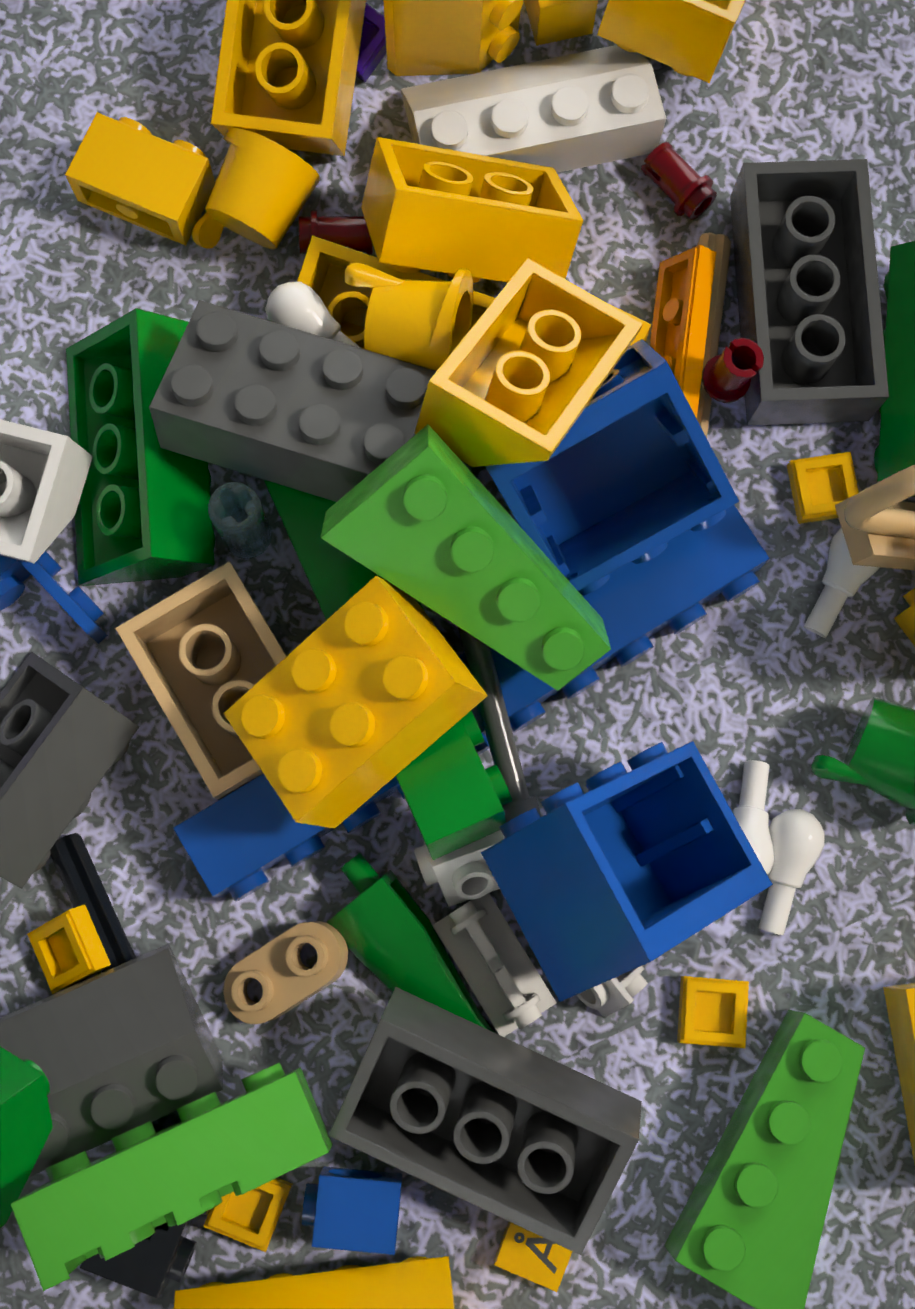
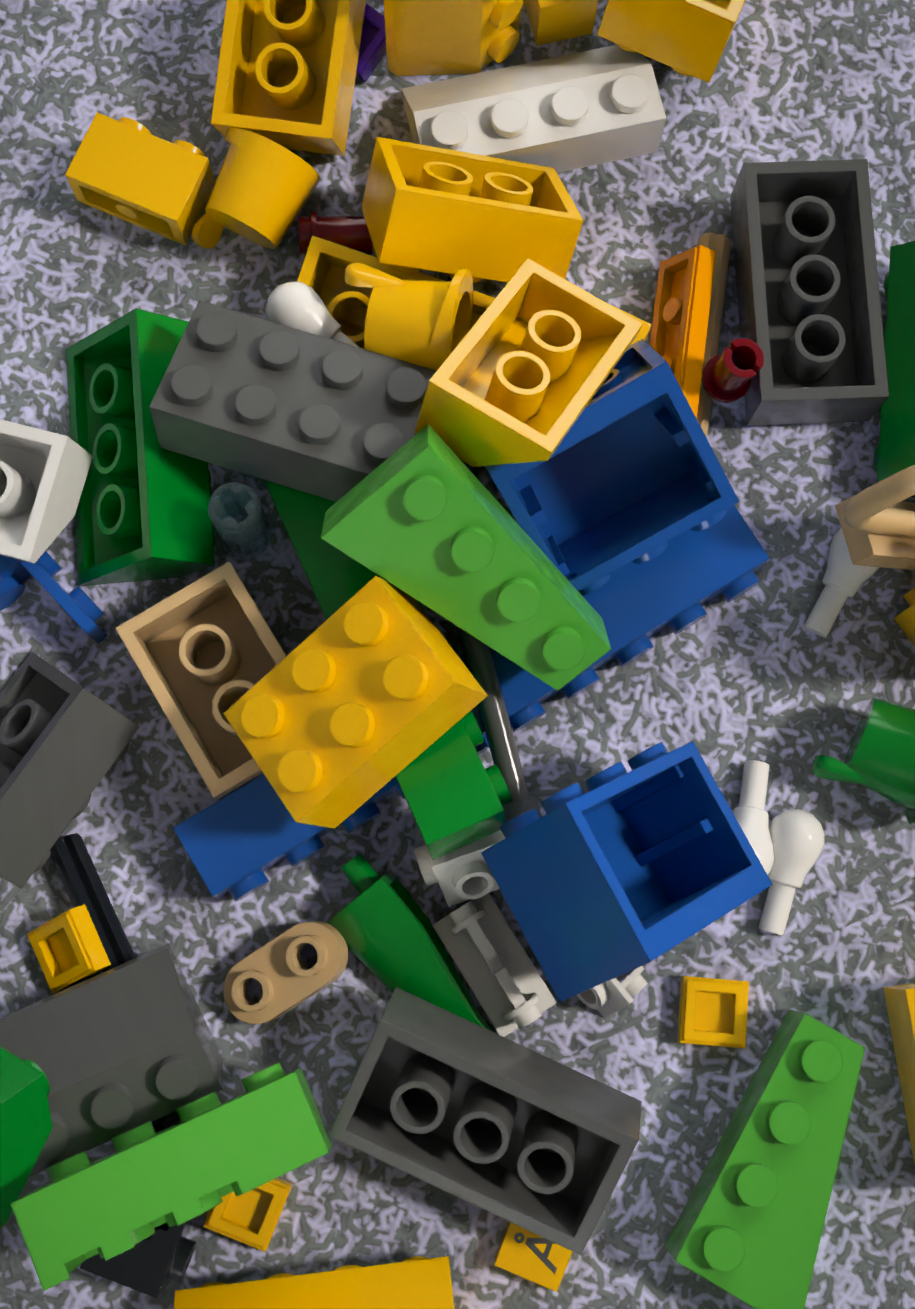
blue brick [302,1166,403,1255] -> none
dark red pin [641,141,717,220] -> none
yellow tile [786,451,859,524] -> none

